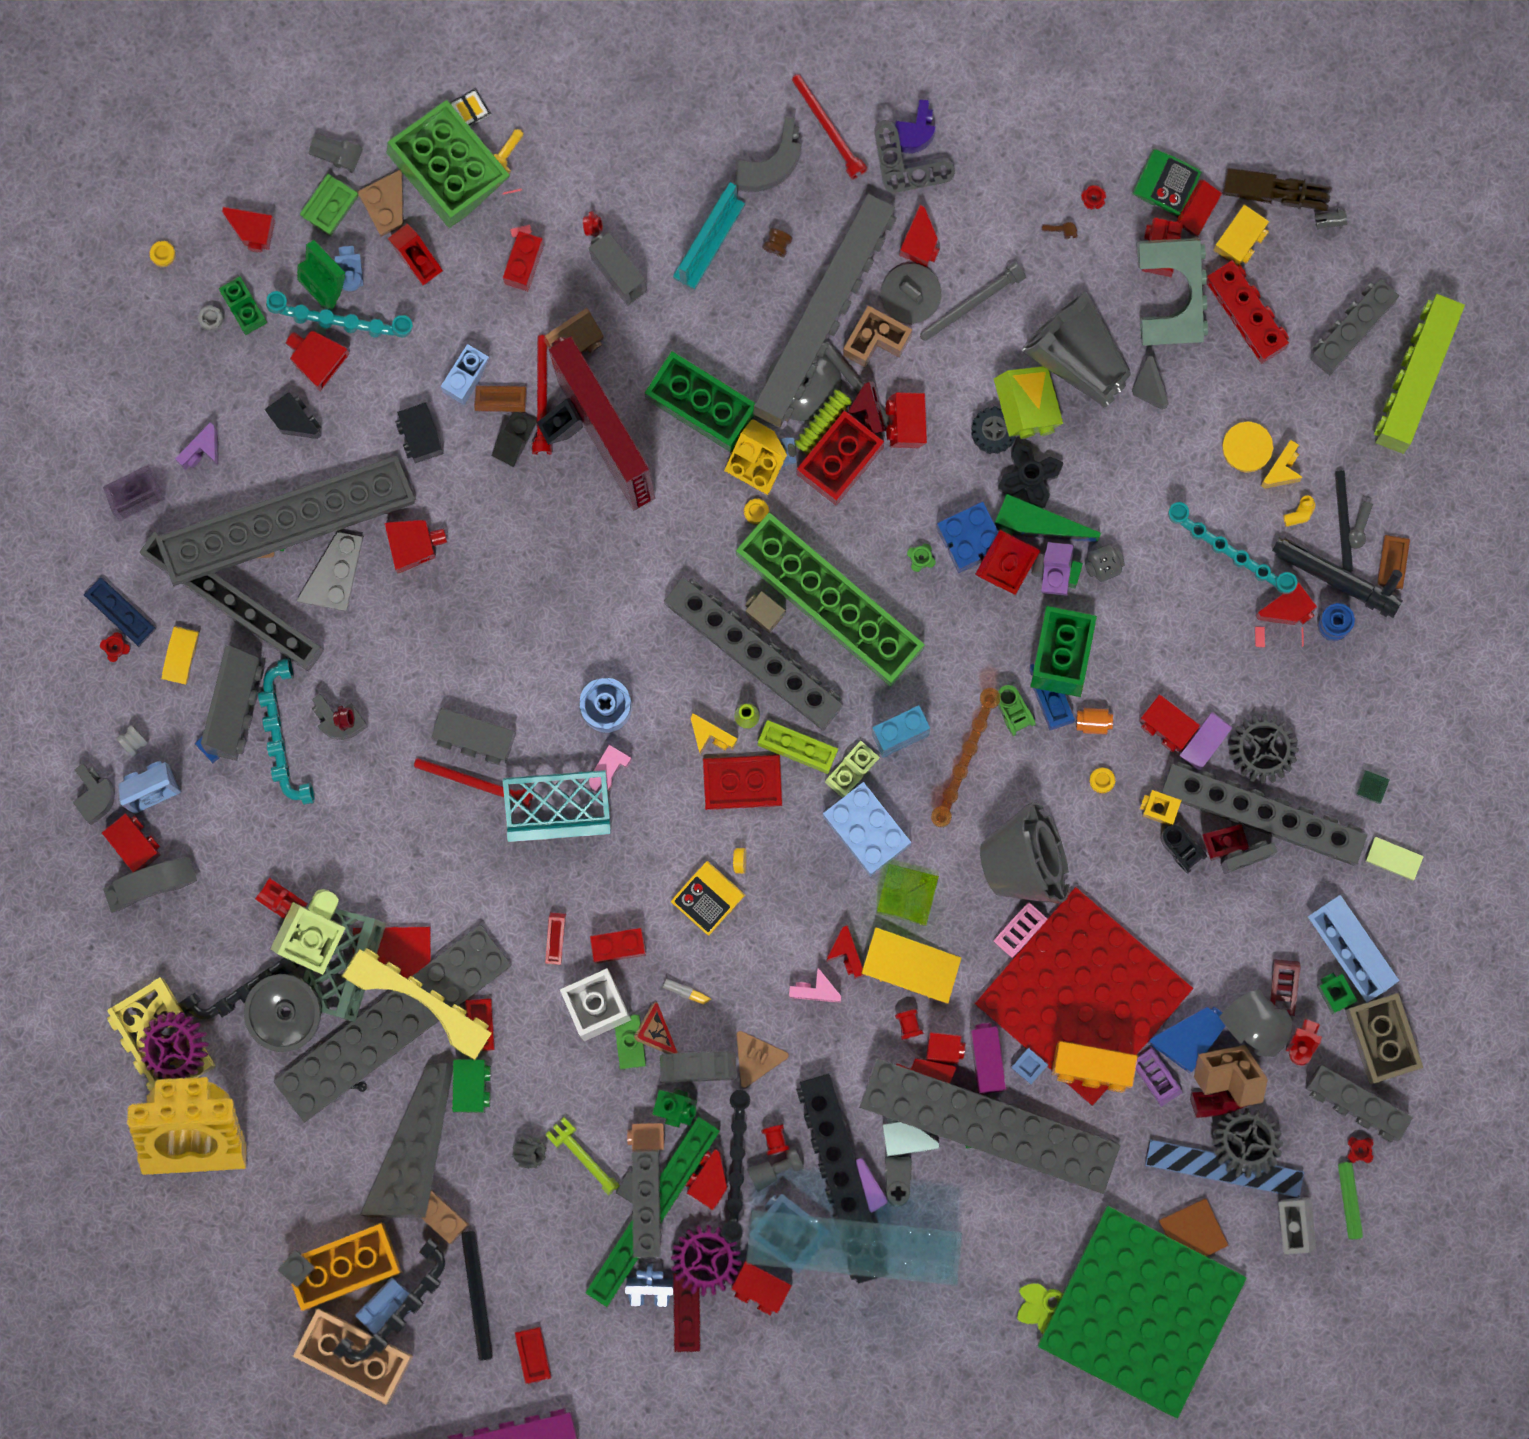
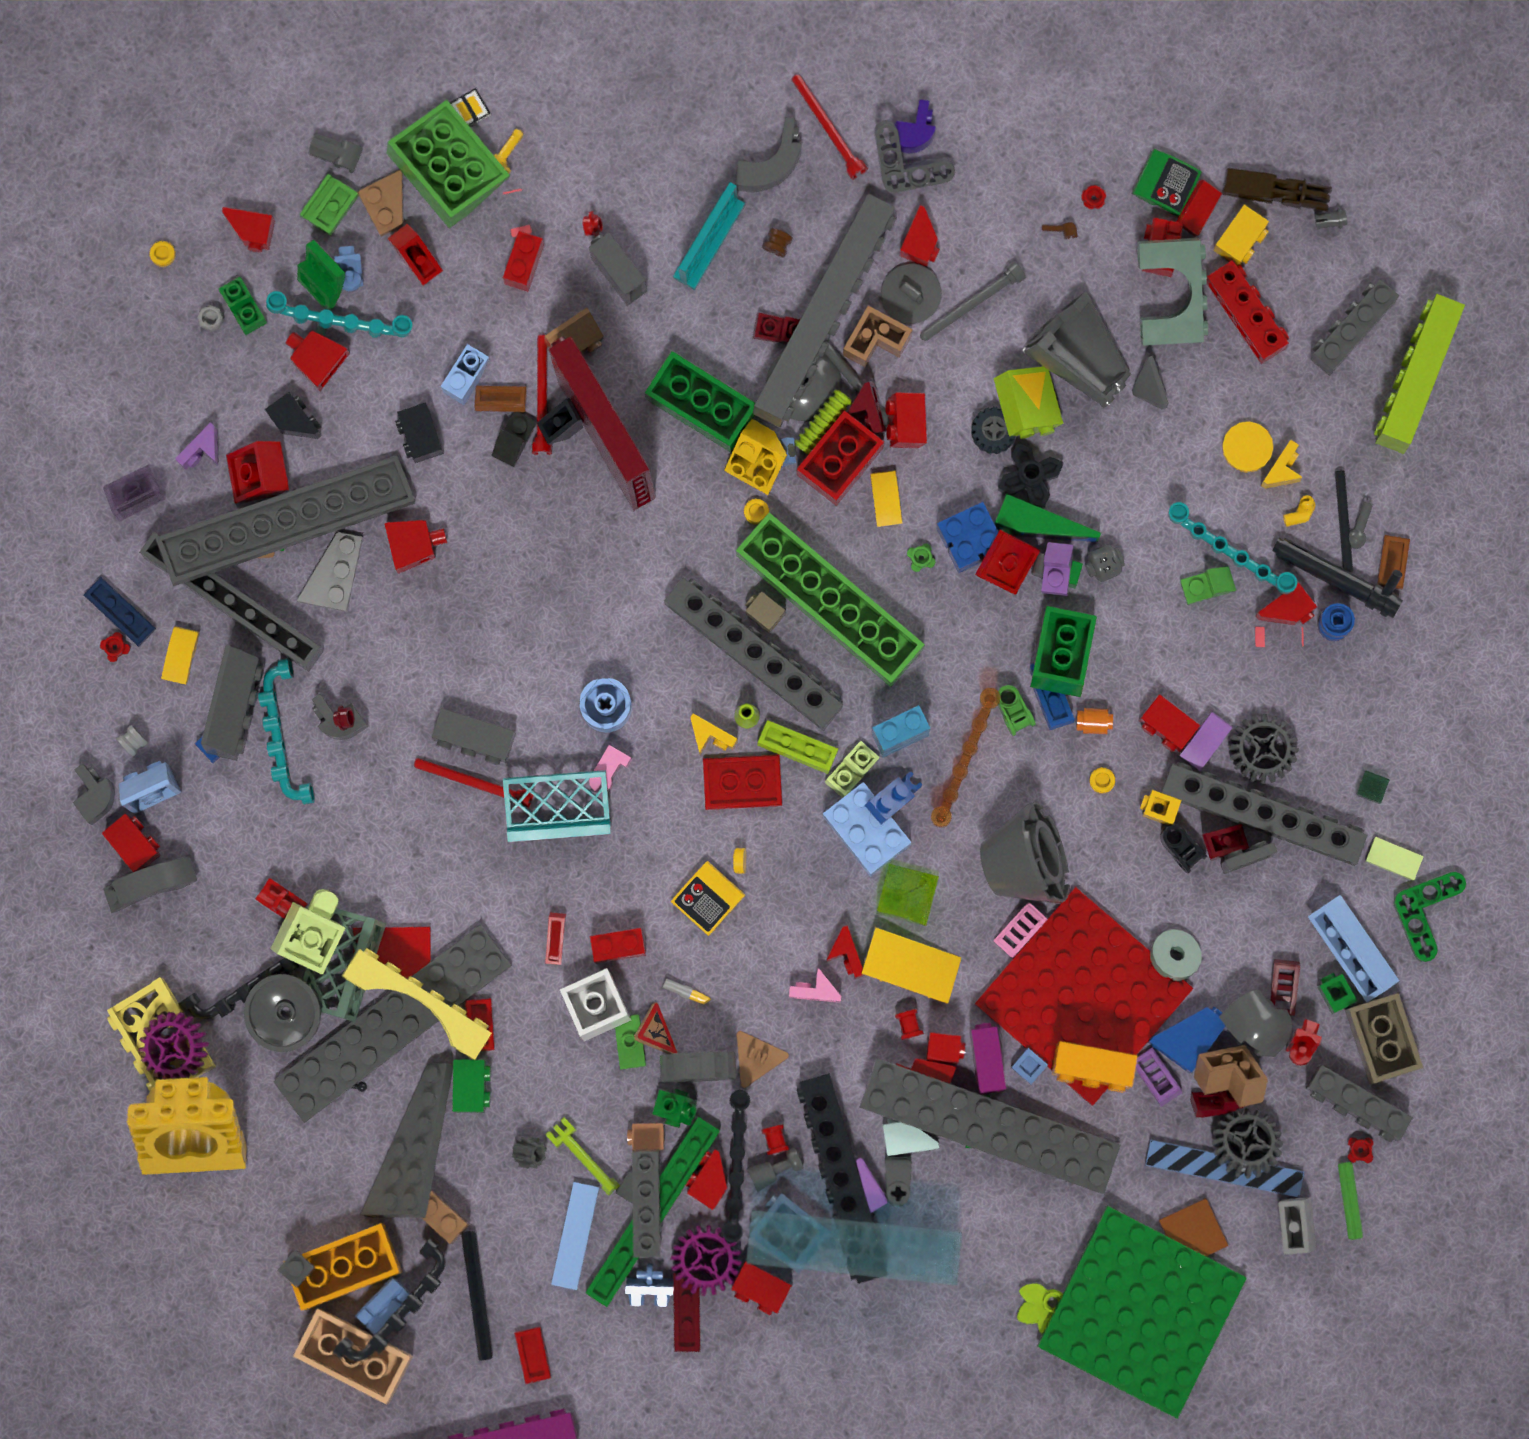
none -> red slope [226,441,289,504]
none -> light blue tile [551,1182,599,1290]
none -> dark red slope [752,312,801,344]
none -> blue plate [864,772,922,825]
none -> yellow slope [870,470,902,527]
none -> sand green tile [1150,929,1202,981]
none -> bright green slope [1180,566,1236,605]
none -> green beam [1394,872,1466,962]

